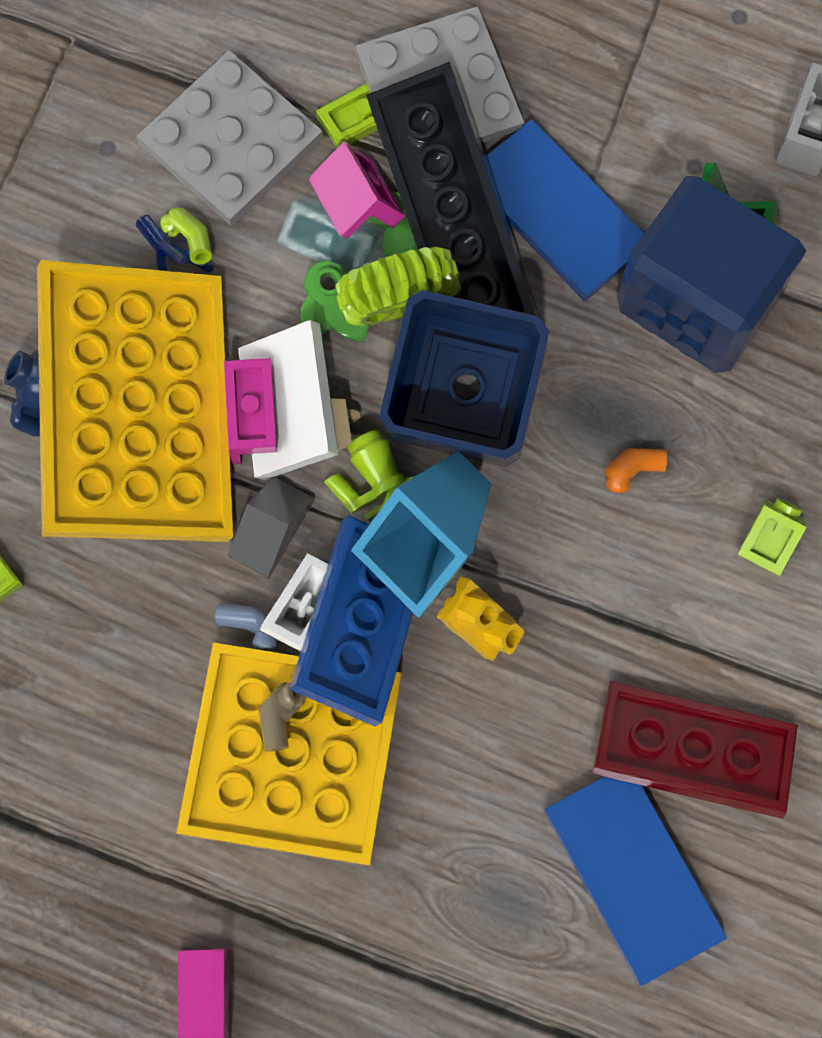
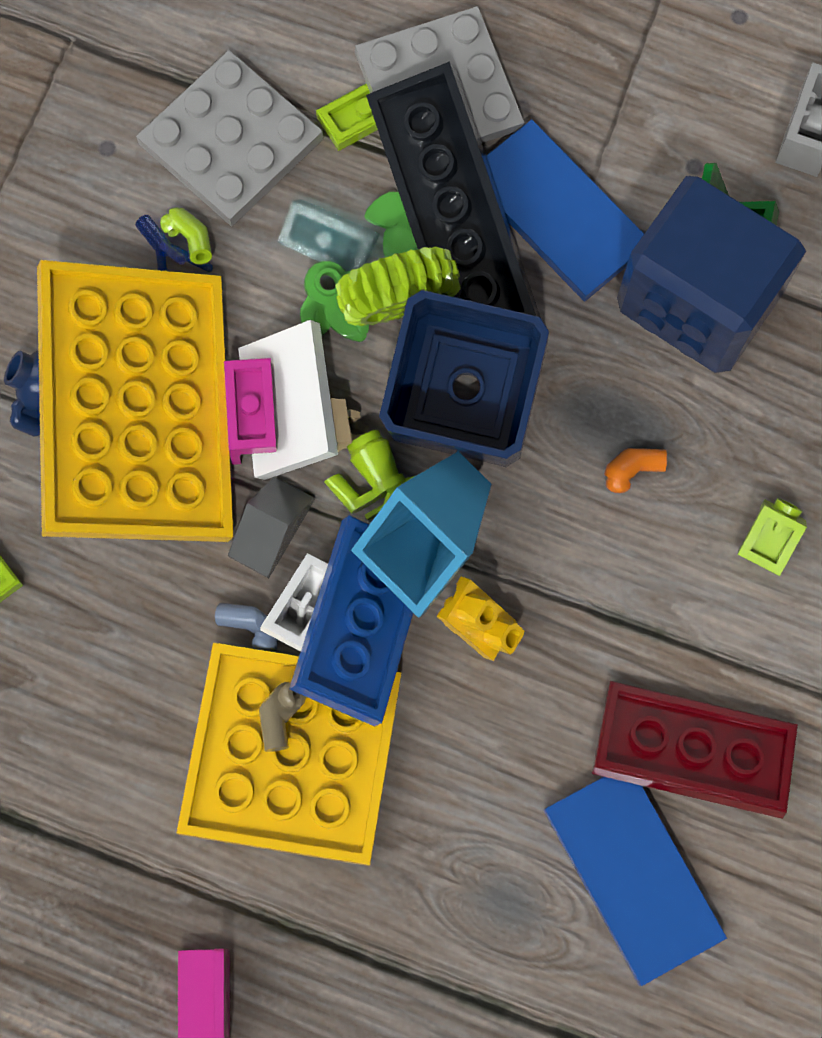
panel [309,142,405,238] -> none

